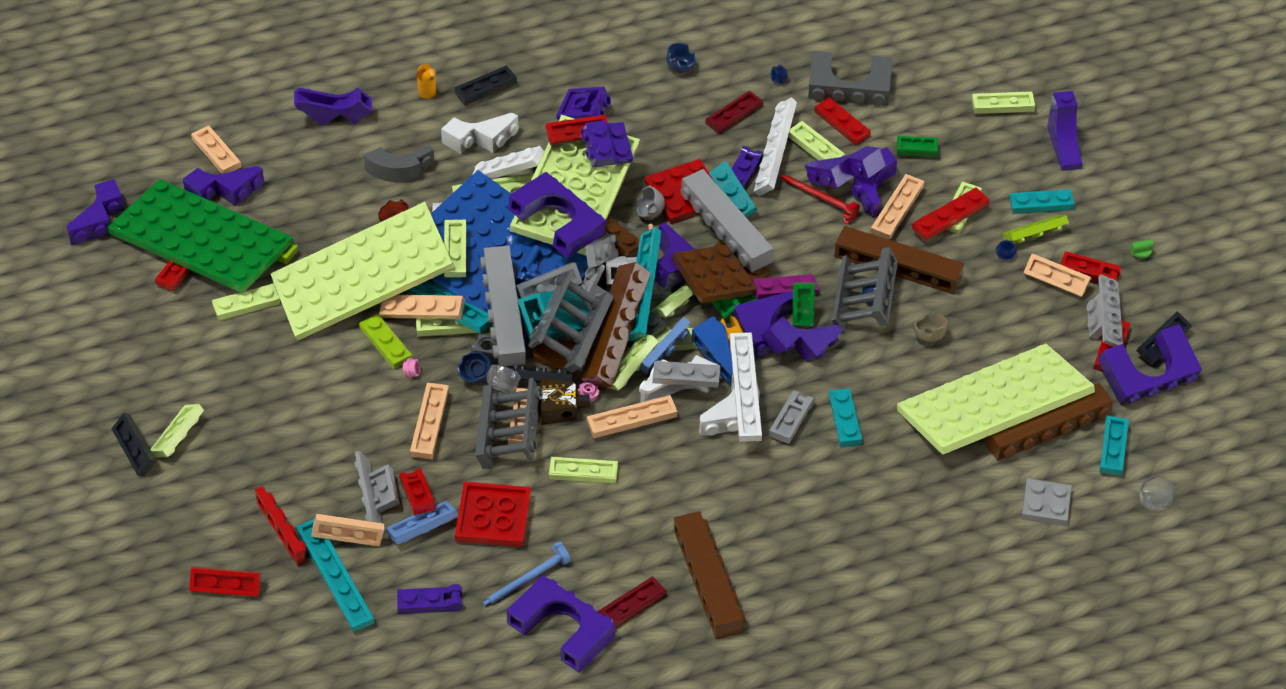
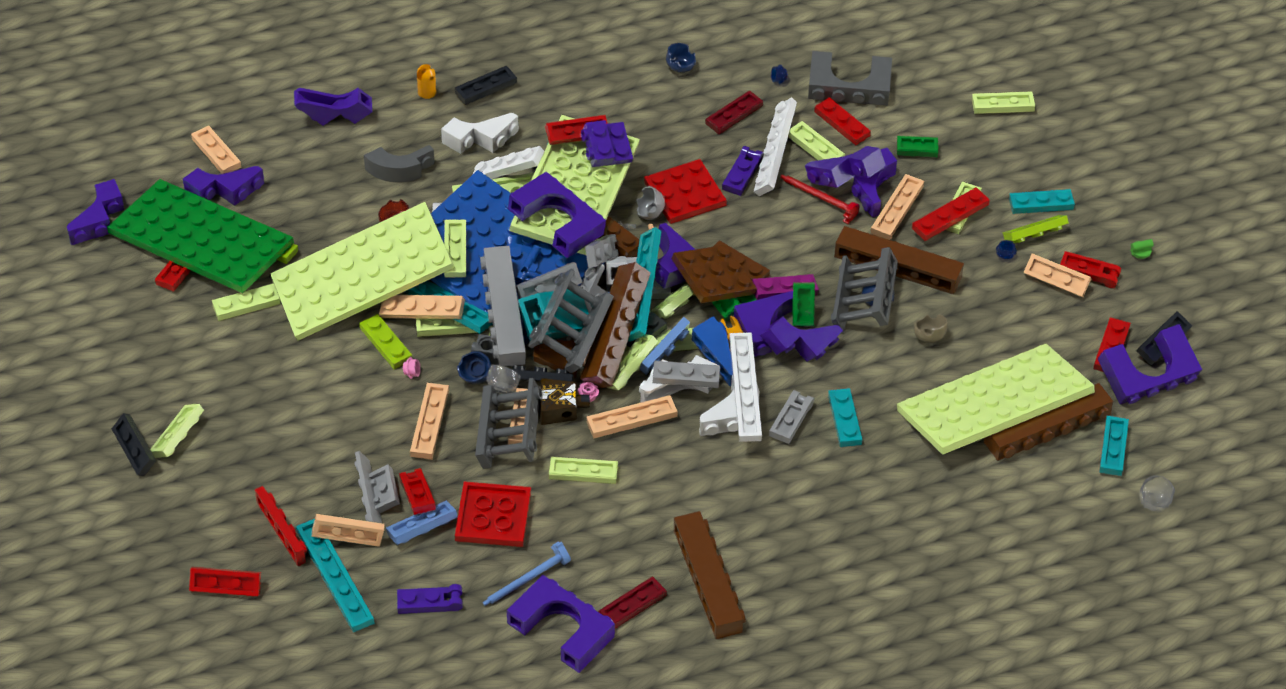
dark purple plate [556,87,611,121] -> none
light grey brick [681,169,773,273] -> none
teal plate [709,161,758,218] -> none
light grey plate [1021,478,1072,526] -> none
dark purple arch [1047,91,1082,171] -> none
light grey bracket [1086,275,1123,347] -> none

